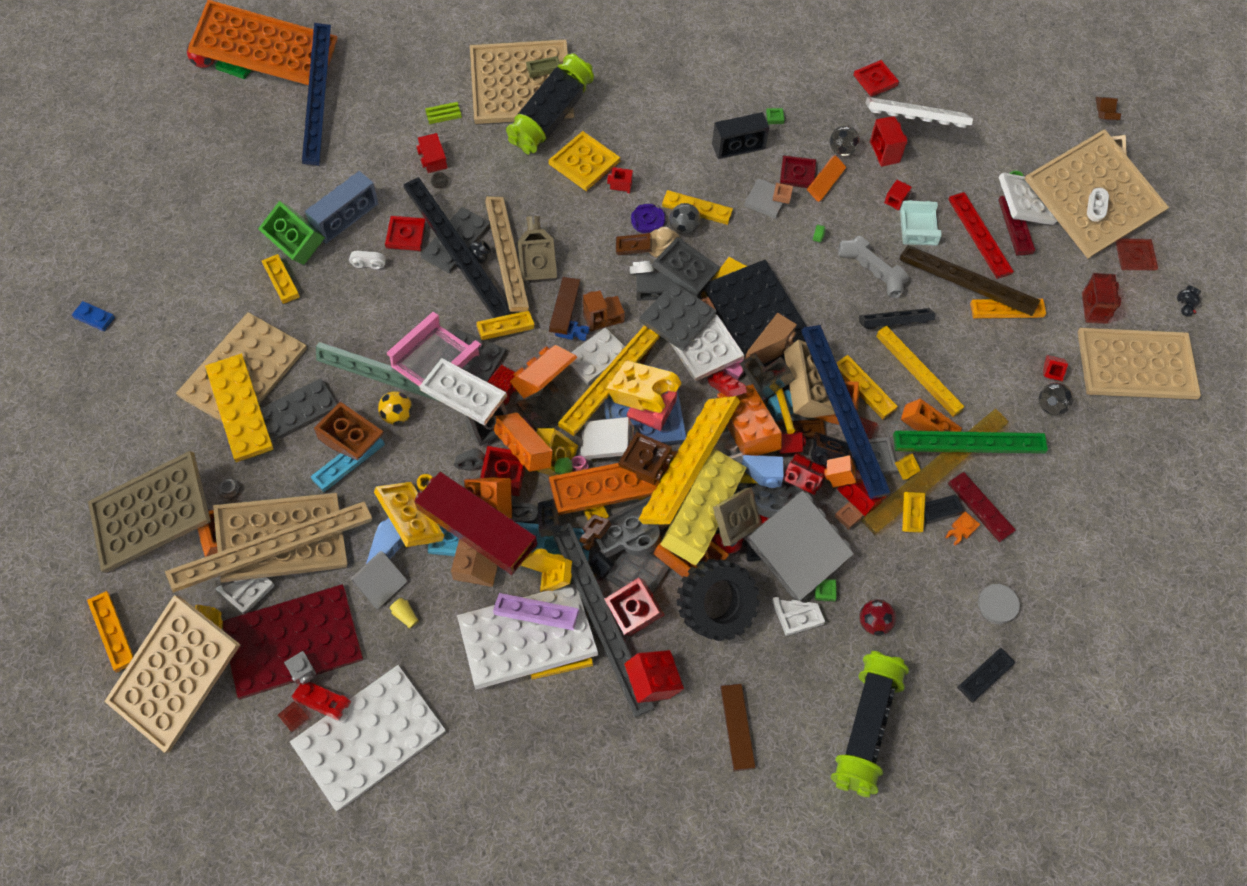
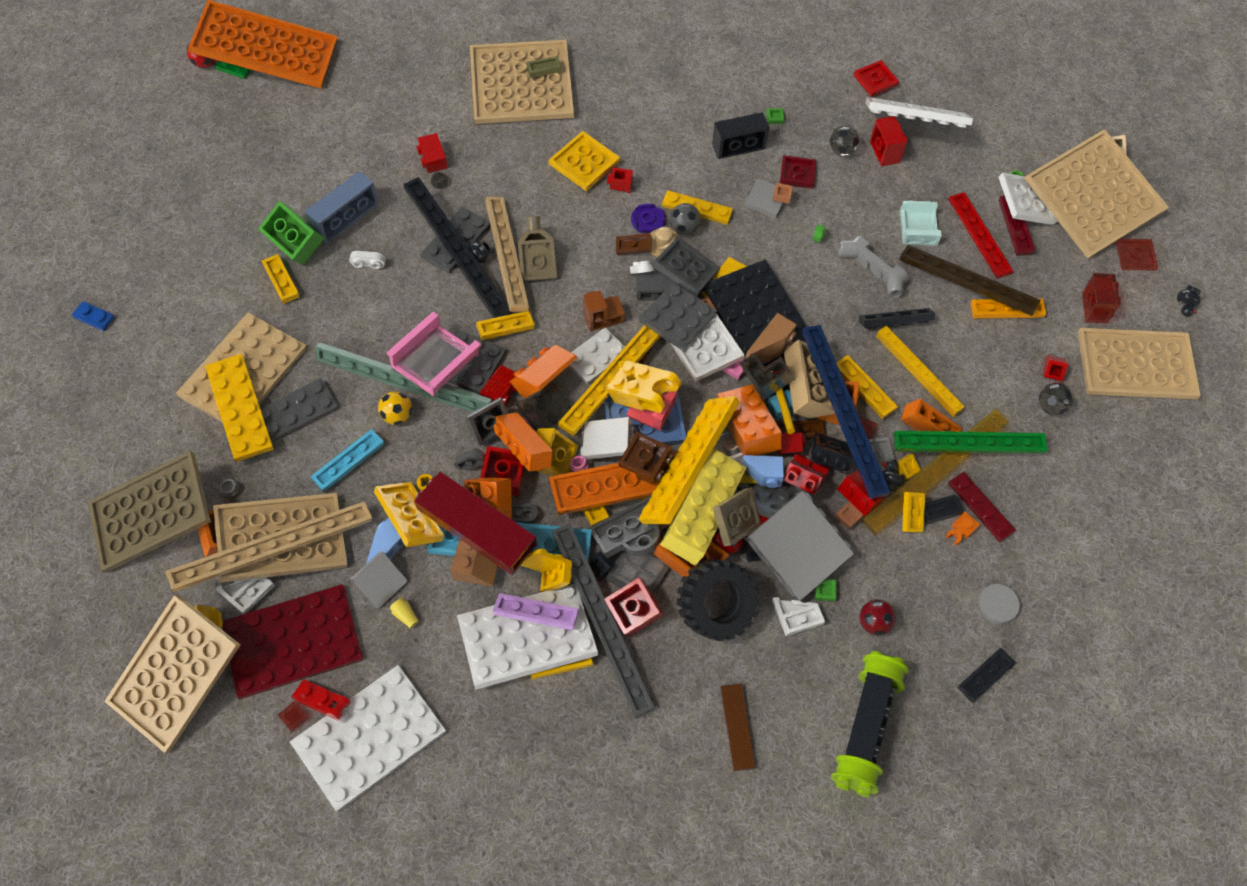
light orange plate [87,591,134,673] -> none
light grey bracket [284,651,317,685] -> none
dark blue plate [302,22,331,166] -> none
dark orange slope [314,402,384,461] -> none
red plate [385,216,426,251] -> none
white plate [419,358,507,426] -> none
lime tile [425,102,462,124] -> none
brick [506,53,594,155] -> none
black plate [538,498,561,537] -> none
reddish brown tile [549,277,580,335] -> none
bright green tile [554,458,573,475] -> none
blue plate [555,321,589,341] -> none
reddish brown plate [579,514,611,551] -> none
red brick [624,650,684,703] -> none
red plate [708,371,747,397] -> none
orange tile [807,155,846,202] -> none
orange brick [824,455,856,487] -> none
red brick [884,179,912,210] -> none
white plate [1087,188,1109,222] -> none
reddish brown slope [1096,97,1121,120] -> none
none -> black animal [882,458,905,492]

